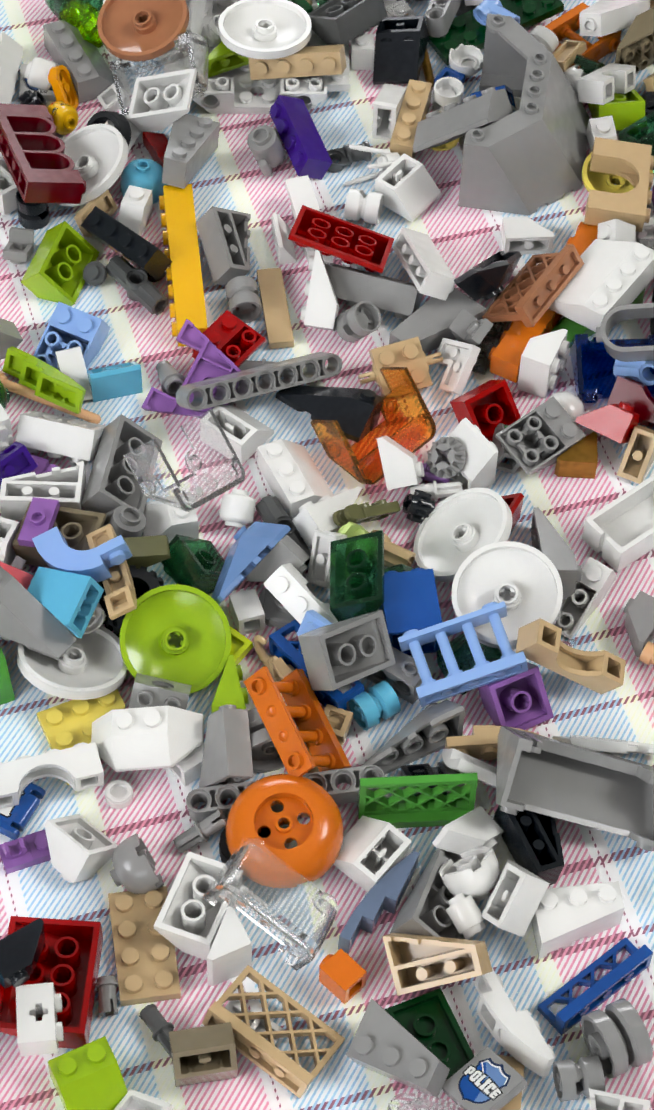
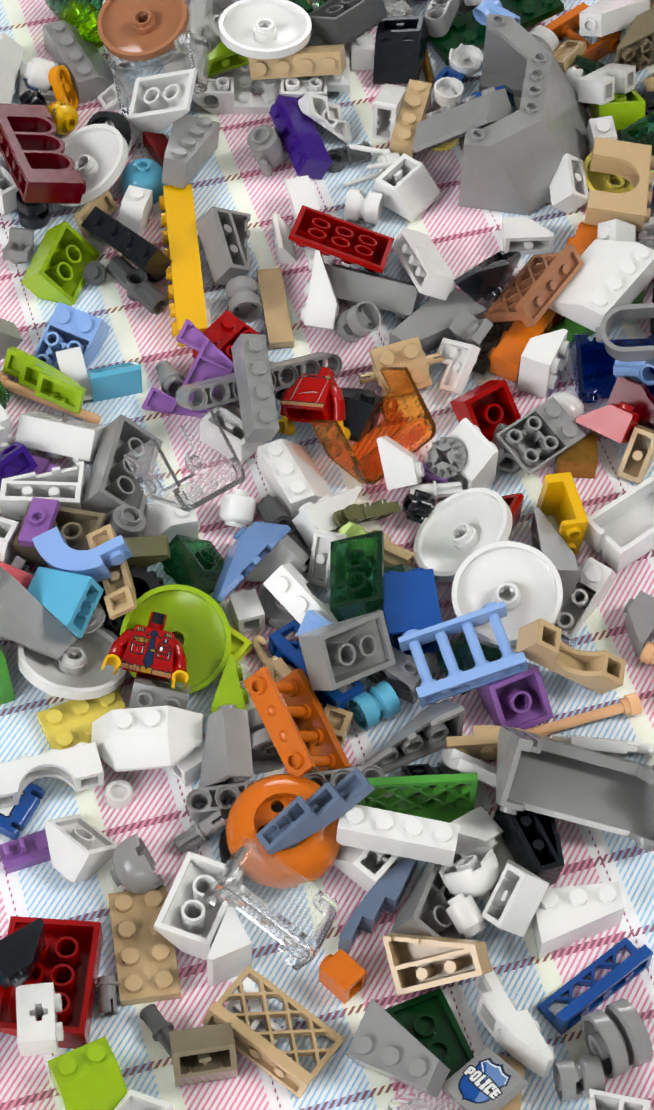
none -> torso [101,612,189,689]
none -> light grey brick [231,334,280,442]
none -> sand blue slope [256,767,375,855]
none -> red torso [278,367,351,440]
none -> white slope [298,92,352,143]
none -> white brick [336,805,460,867]
none -> light nougat piece [525,692,642,736]
none -> yellow panel [536,472,589,555]
none -> white slope [549,153,588,214]

